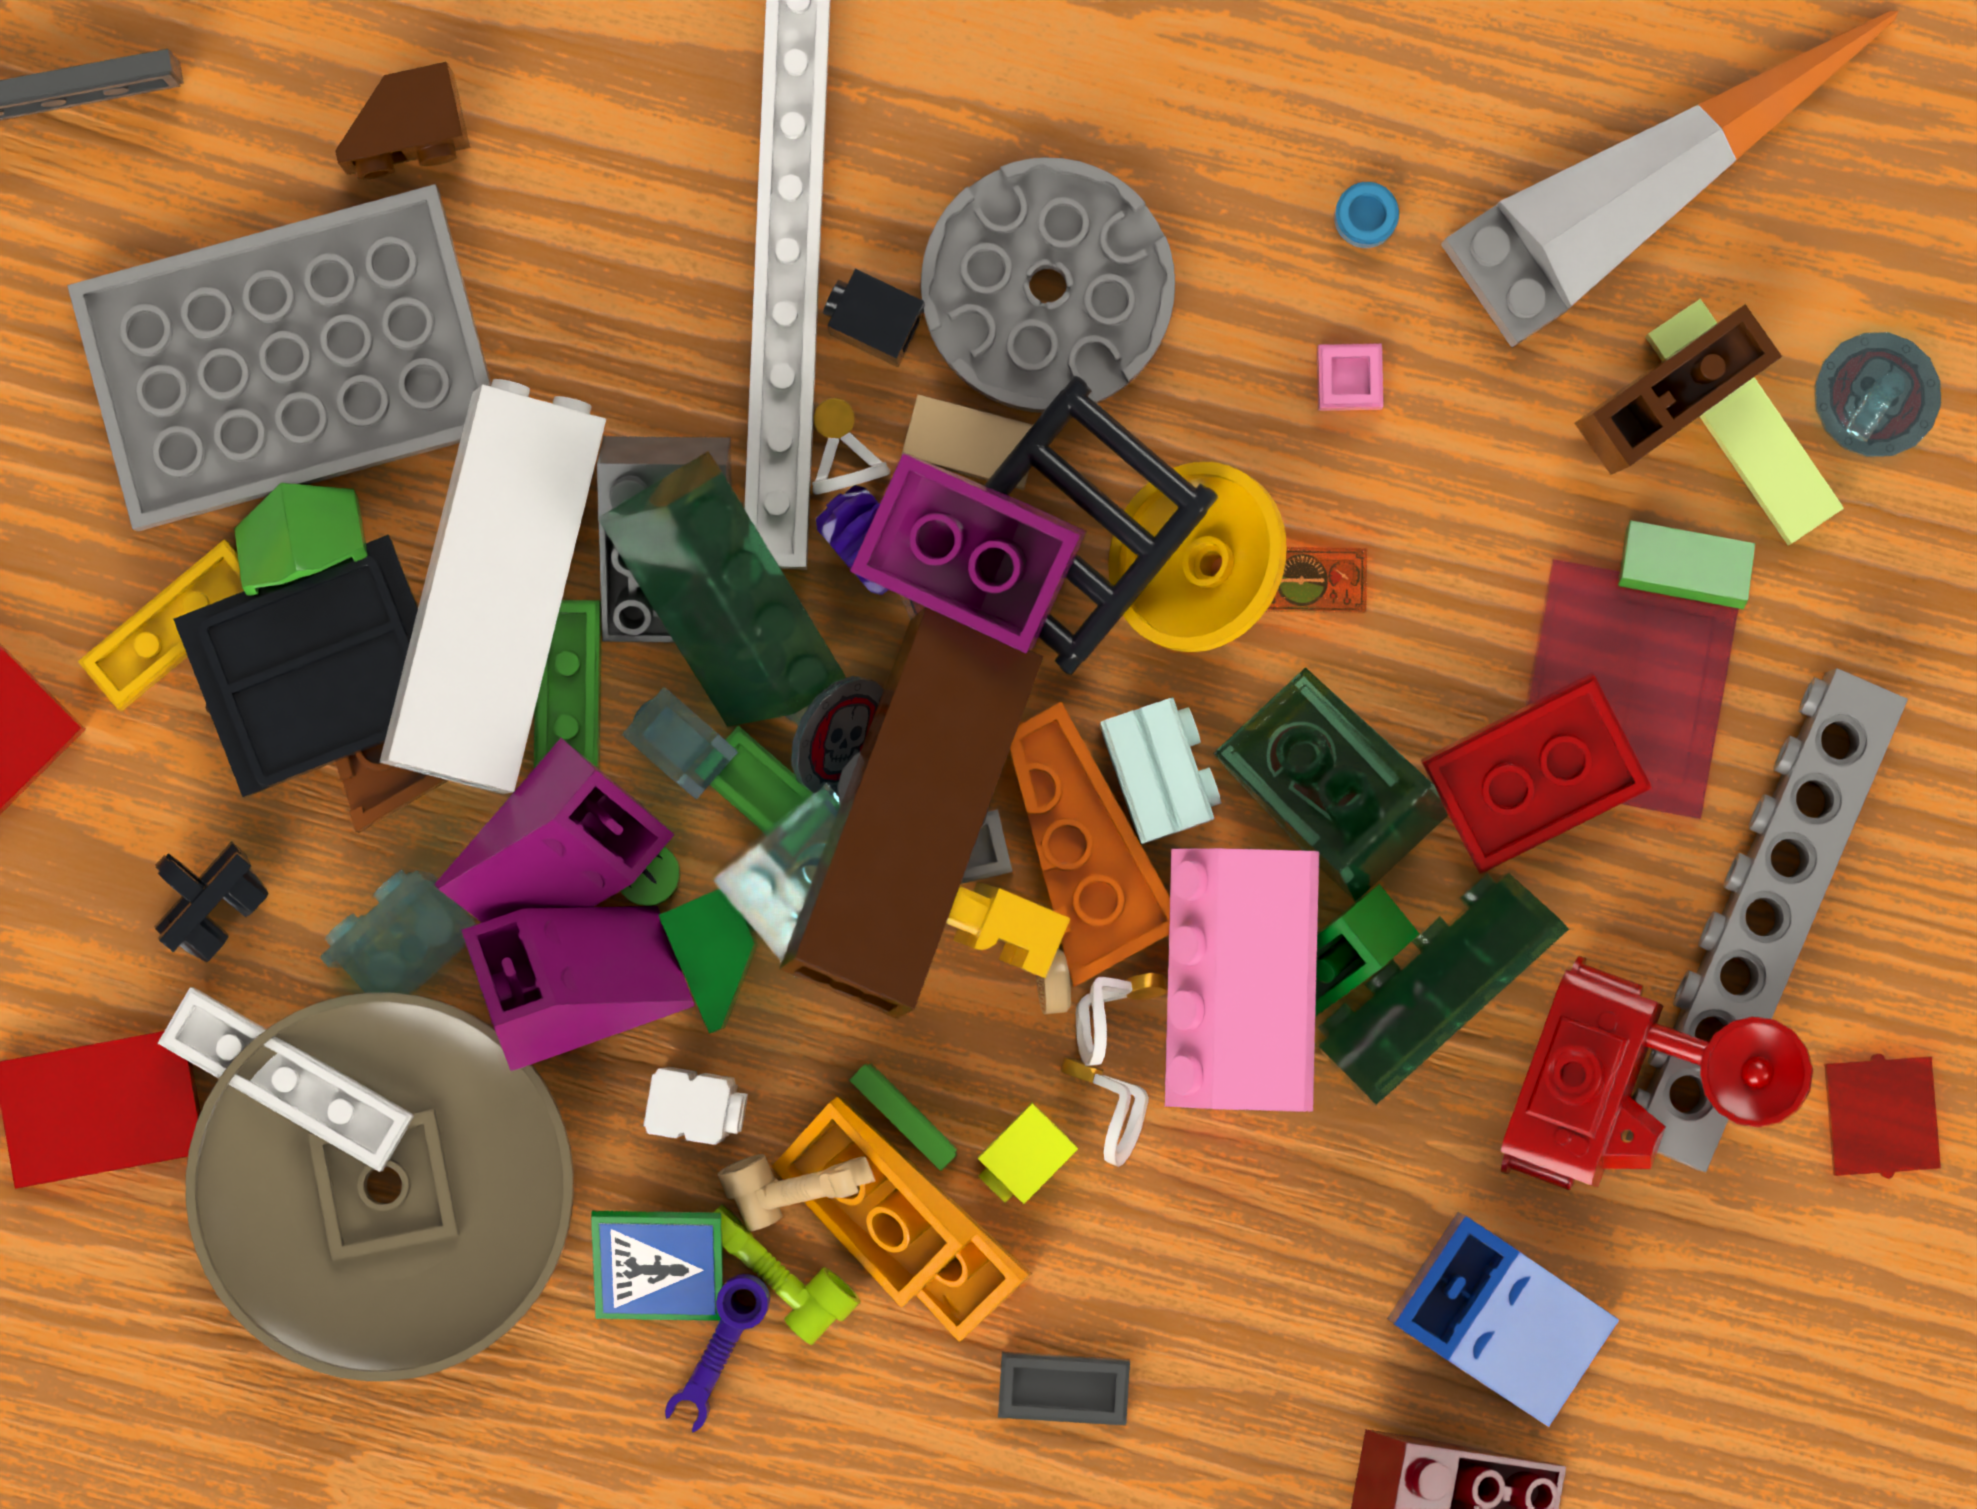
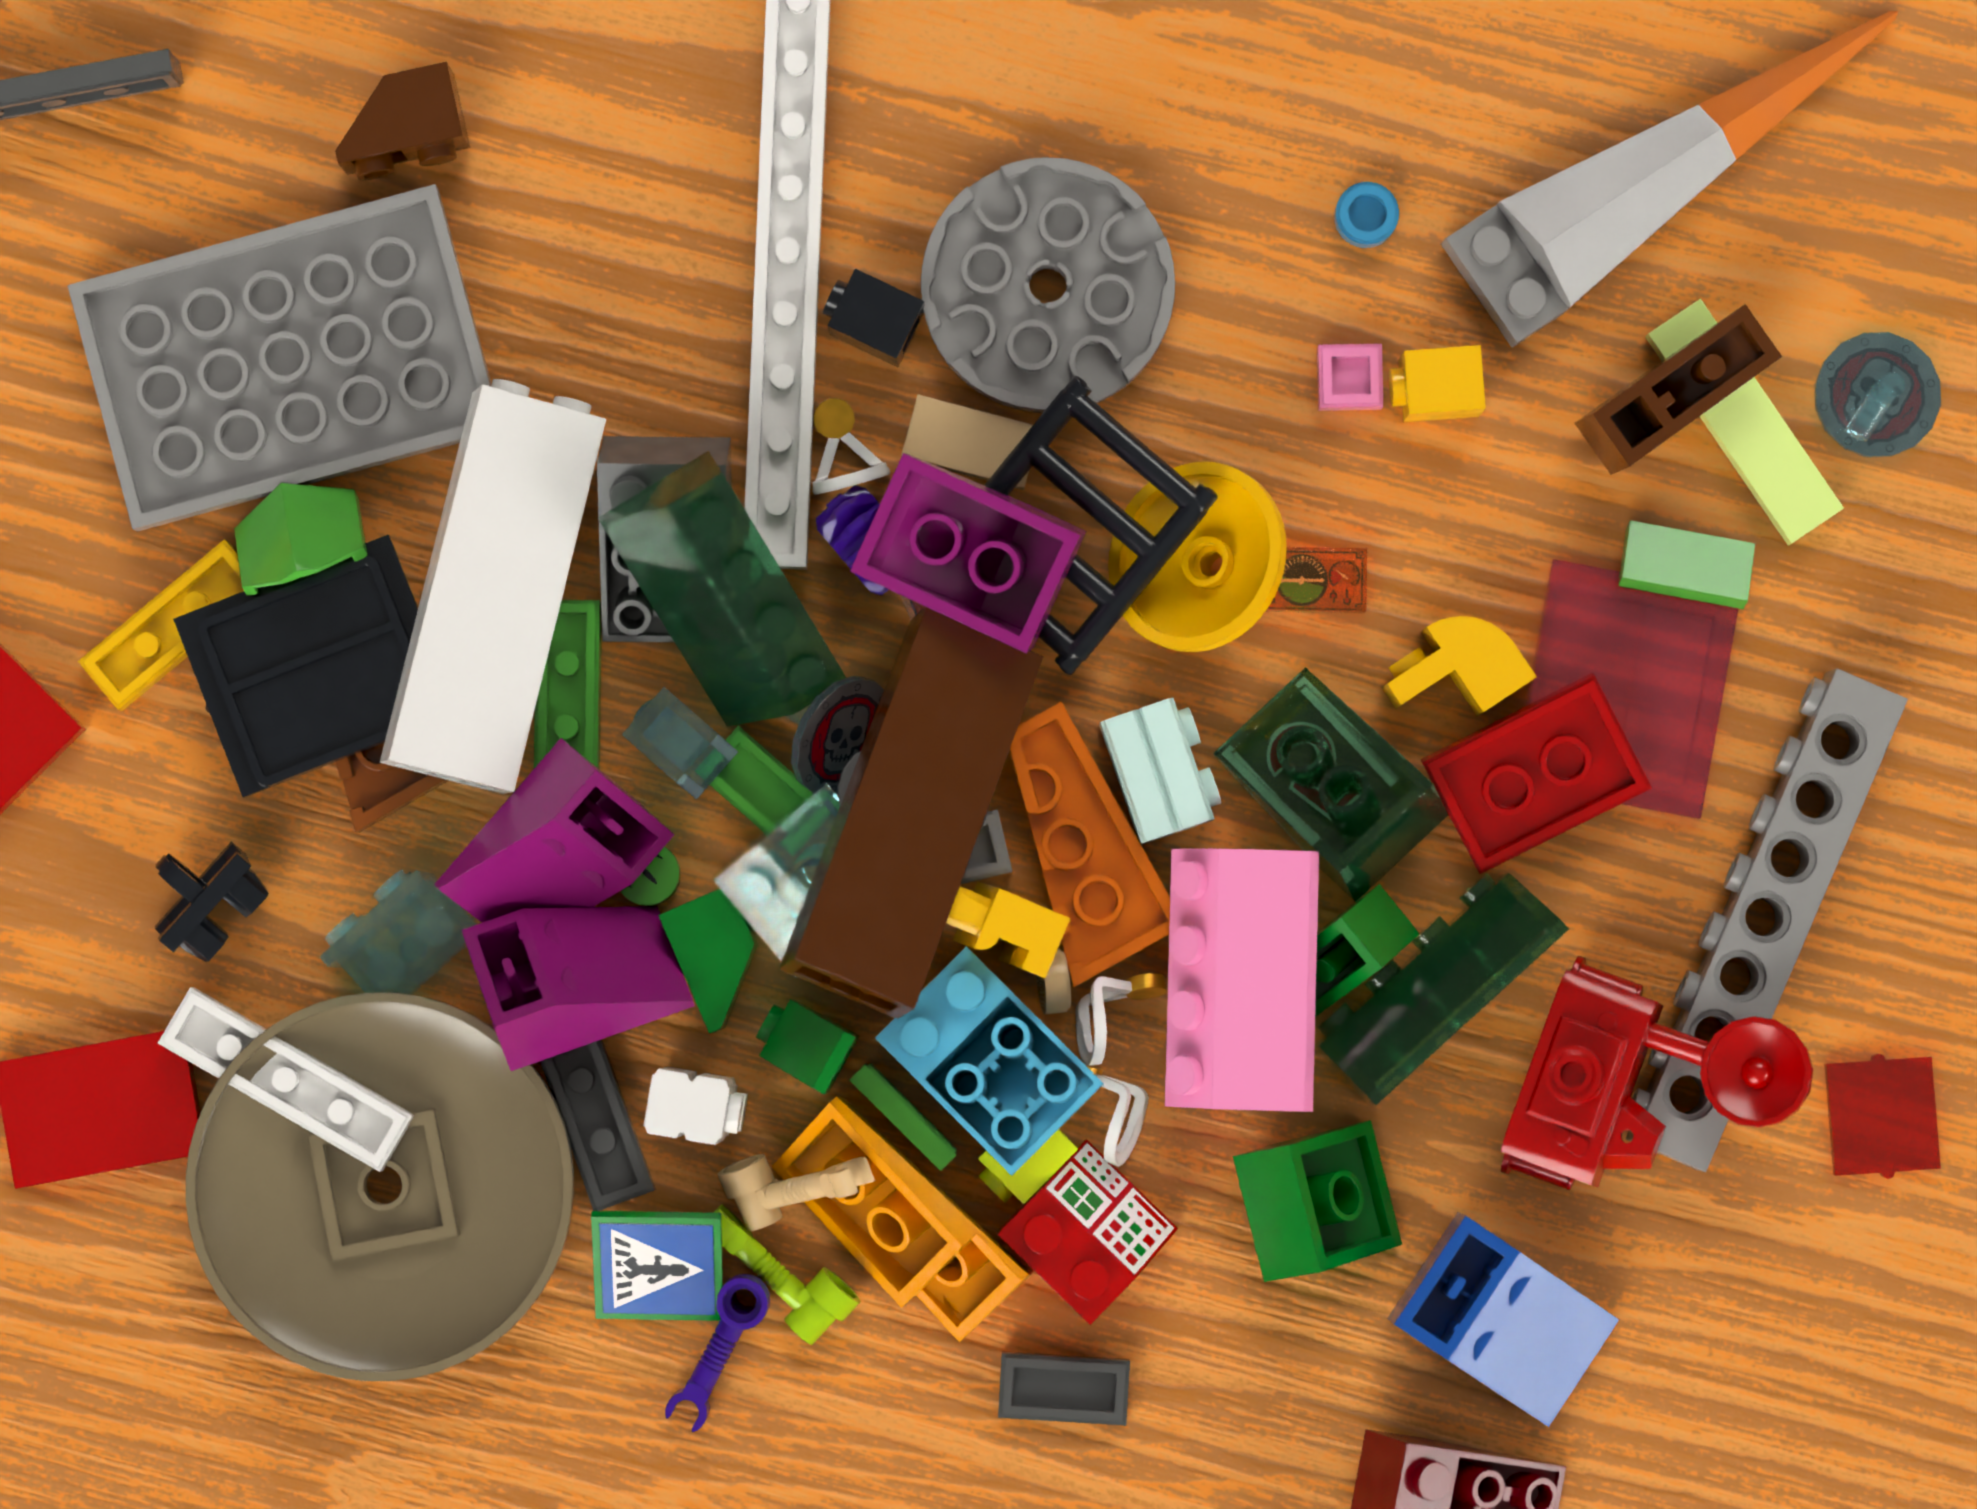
none -> dark grey tile [540,1039,656,1211]
none -> green slope [756,999,860,1094]
none -> medium azure slope [875,946,1104,1176]
none -> red slope [997,1139,1178,1325]
none -> green slope [1233,1120,1402,1282]
none -> yellow brick [1382,616,1537,716]
none -> yellow brick [1389,345,1486,422]

